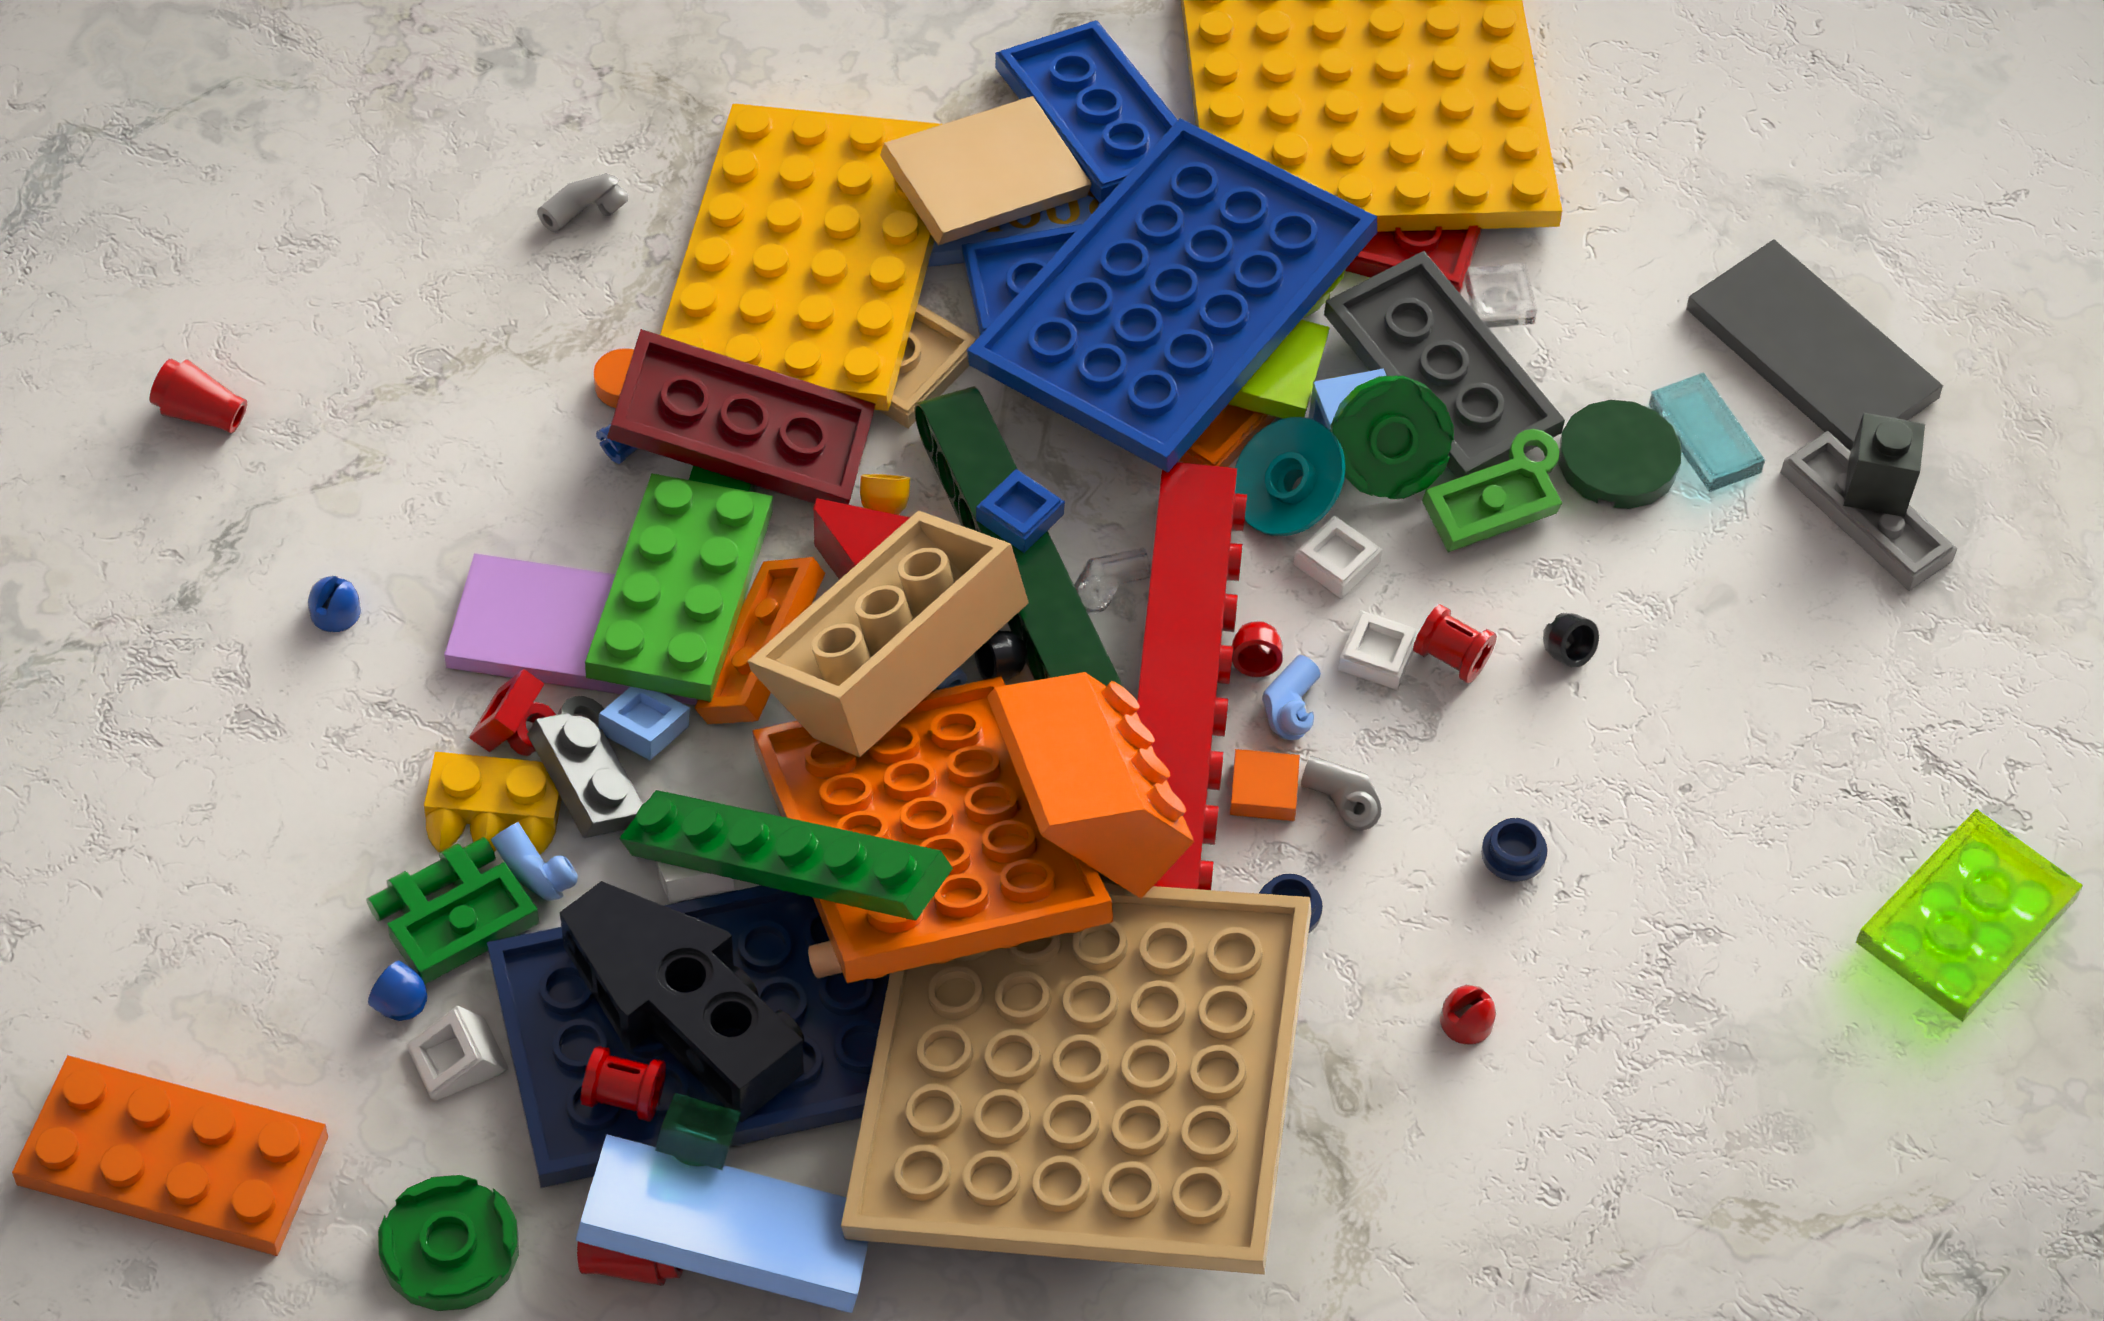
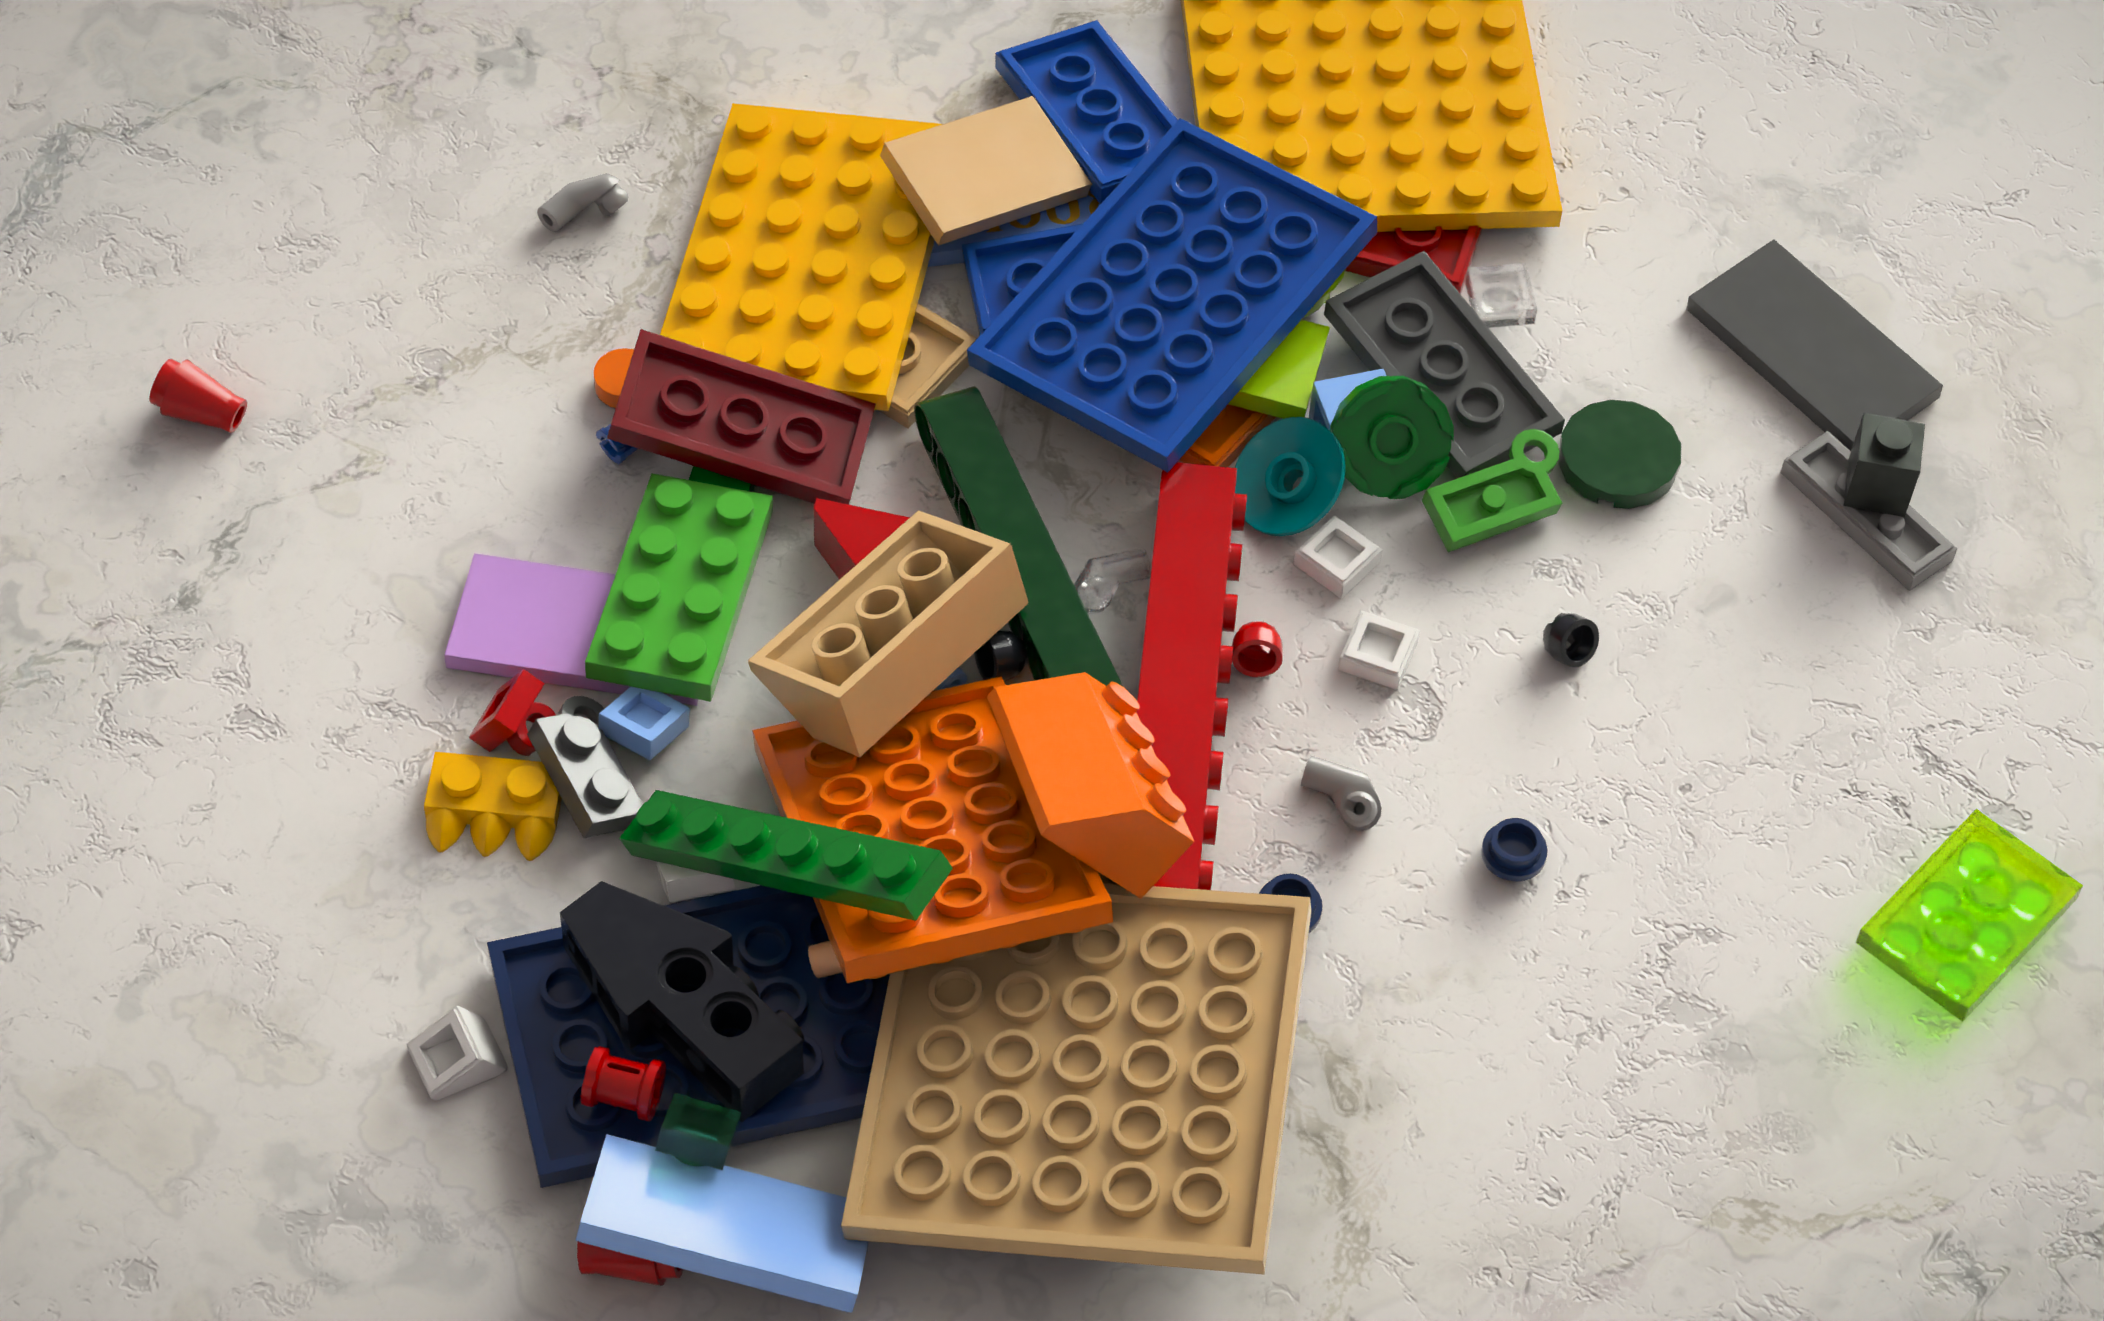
orange plate [12,1055,328,1256] -> none
blue hinge [308,576,361,632] -> none
green plate [366,837,540,985] -> none
blue hinge [368,961,427,1021] -> none
green tile [378,1175,519,1311] -> none
light blue arm [491,822,578,901] -> none
orange plate [694,557,826,724] -> none
yellow hinge [860,474,910,515] -> none
blue tile [976,469,1065,553] -> none
orange tile [1230,749,1300,821] -> none
light blue arm [1262,655,1321,740] -> none
red bush [1413,604,1497,683] -> none
red hinge [1440,984,1496,1045] -> none
clear light blue tile [1648,372,1765,492] -> none

